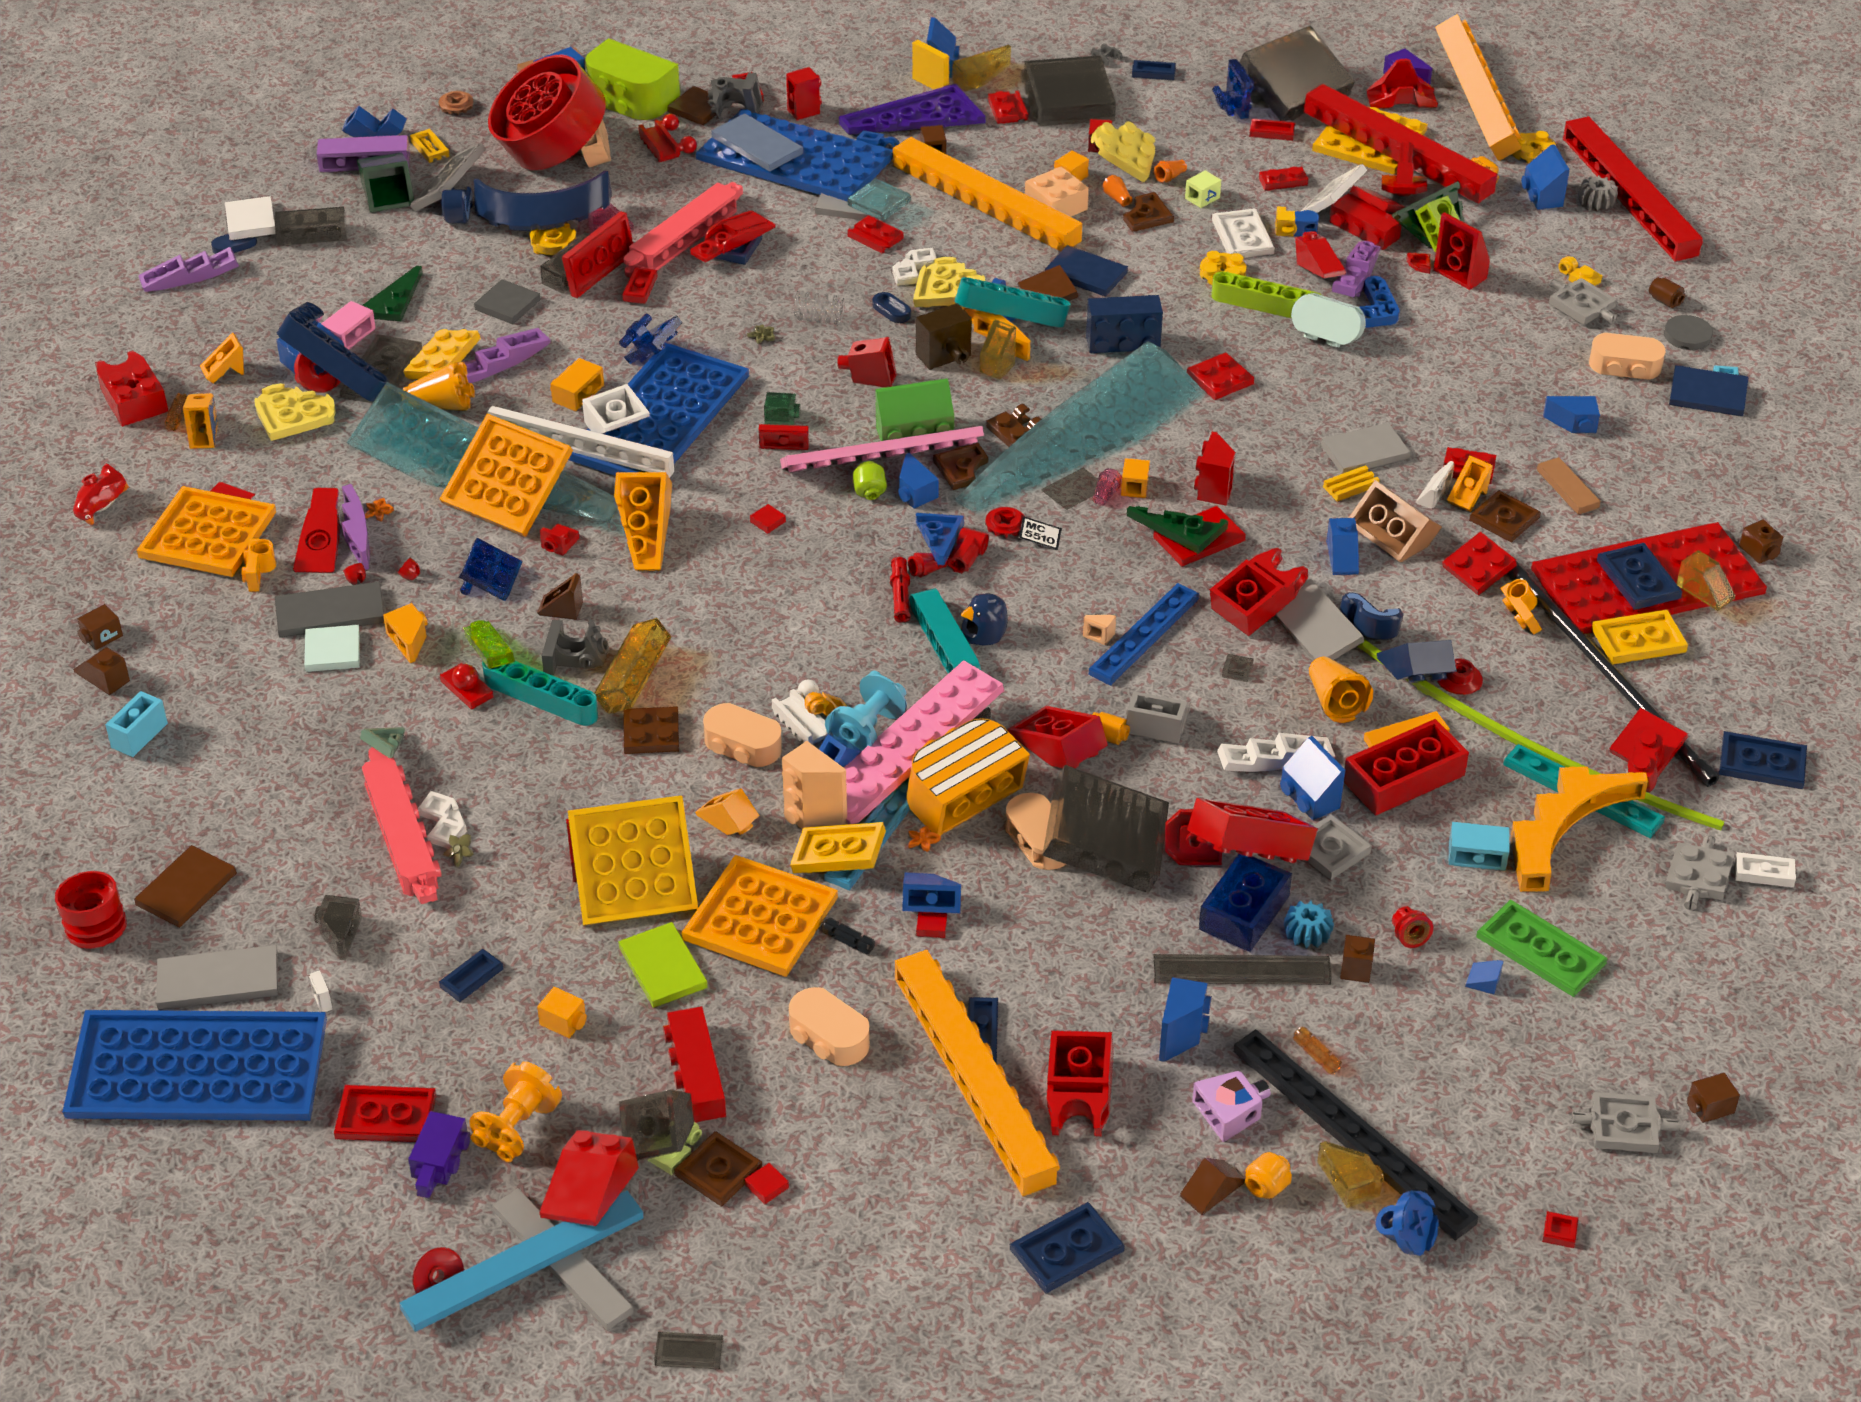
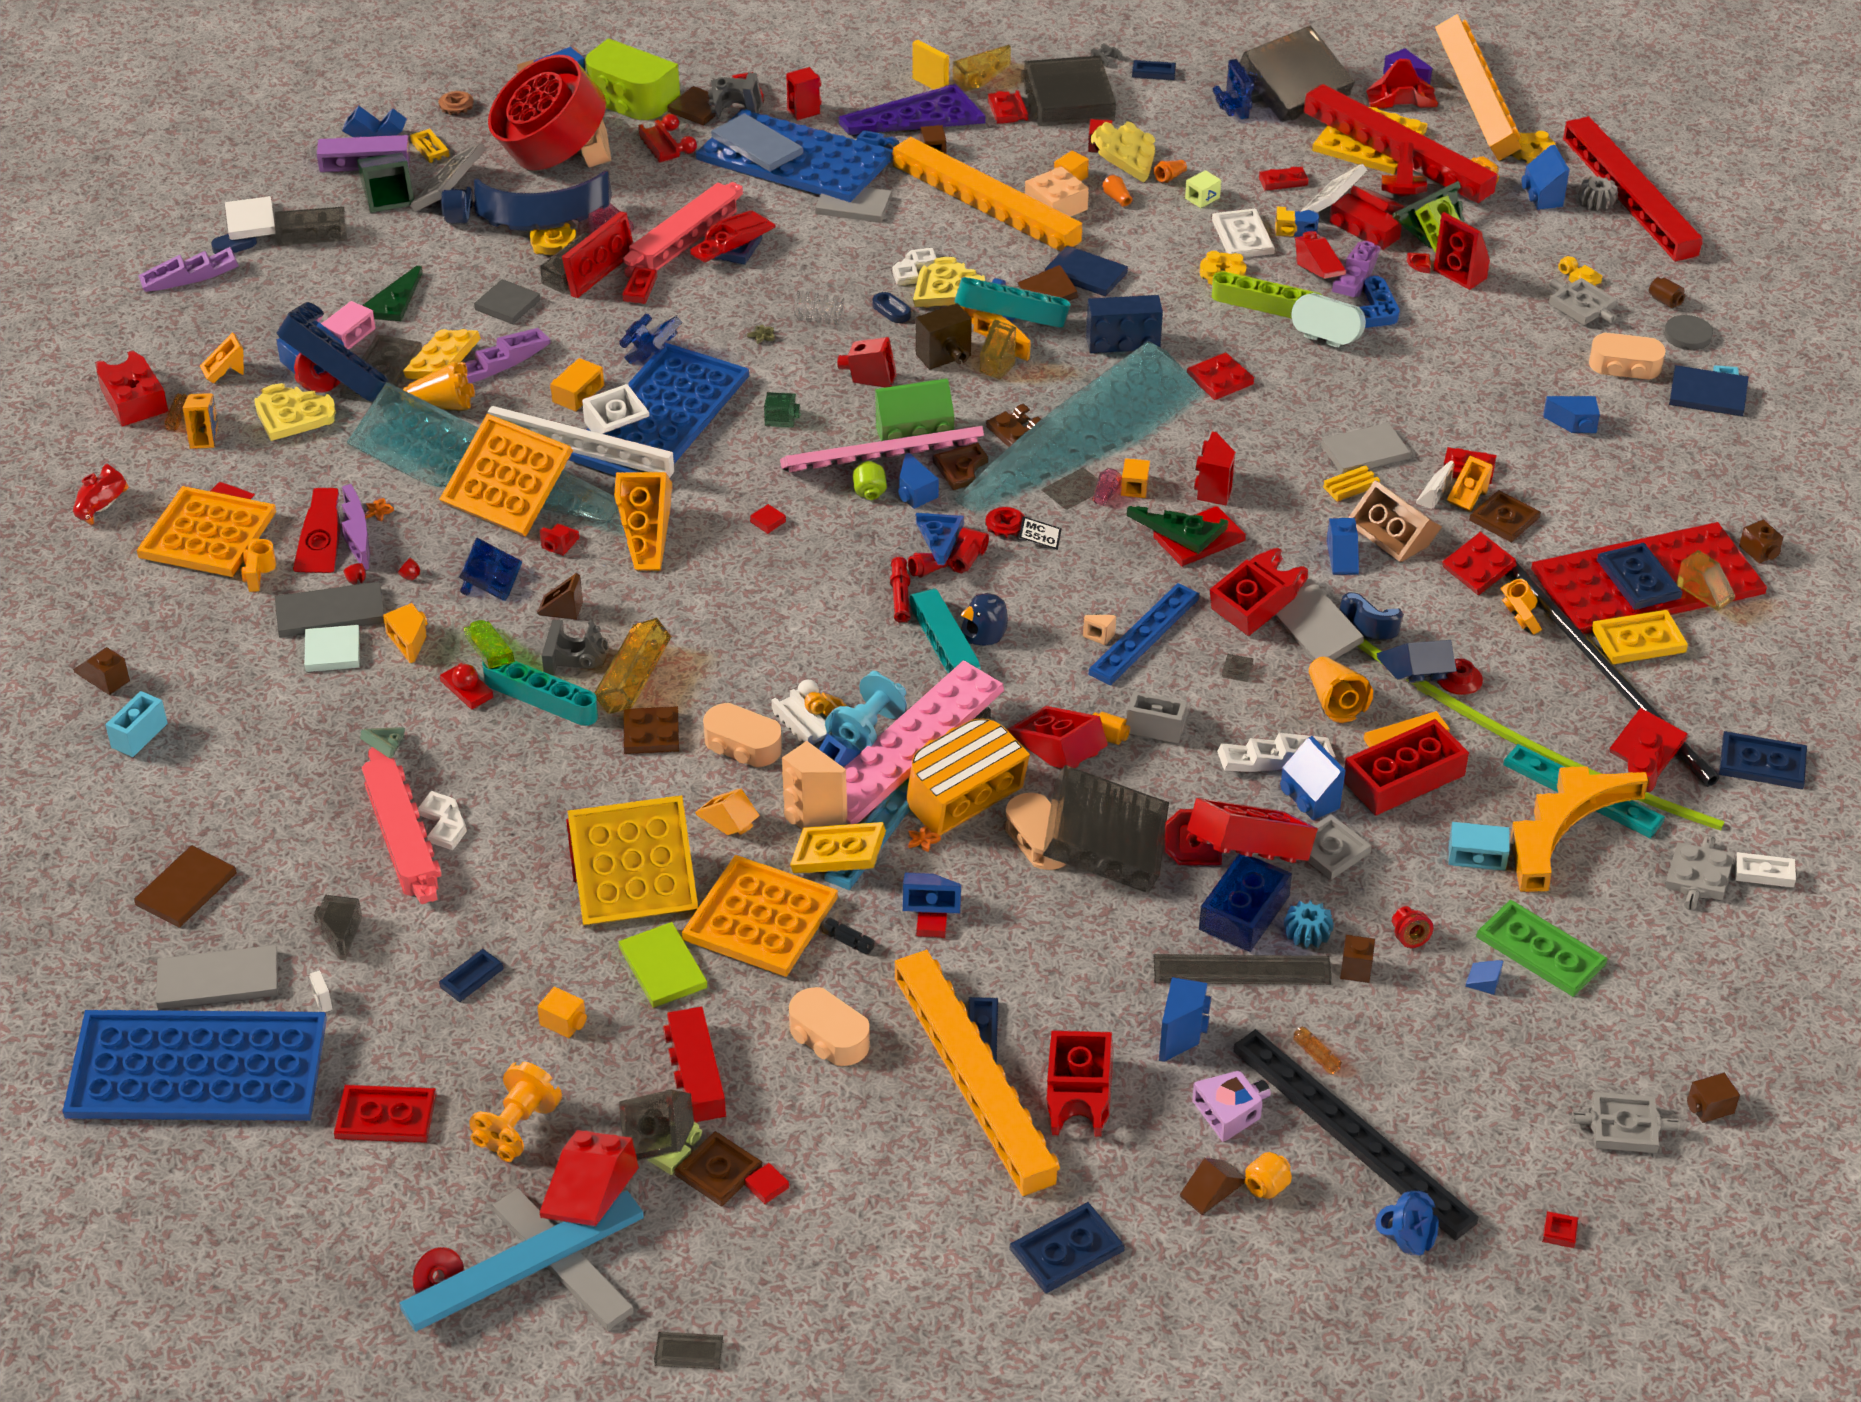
red wheel [55,871,127,949] -> none
reddish brown brick [77,604,123,650] -> none
dark purple hinge [408,1111,471,1198] -> none
olive plant [443,834,474,867] -> none
red plate [758,424,809,450] -> none
clear light blue tile [847,178,911,221] -> none
red plate [847,215,904,254] -> none
blue slope [927,17,960,78] -> none
reddish brown tile [1123,192,1174,232] -> none
red tile [1249,119,1295,141] -> none
clear yellow slope [1317,1141,1384,1208] -> none
medium nougat tile [1537,457,1601,515] -> none

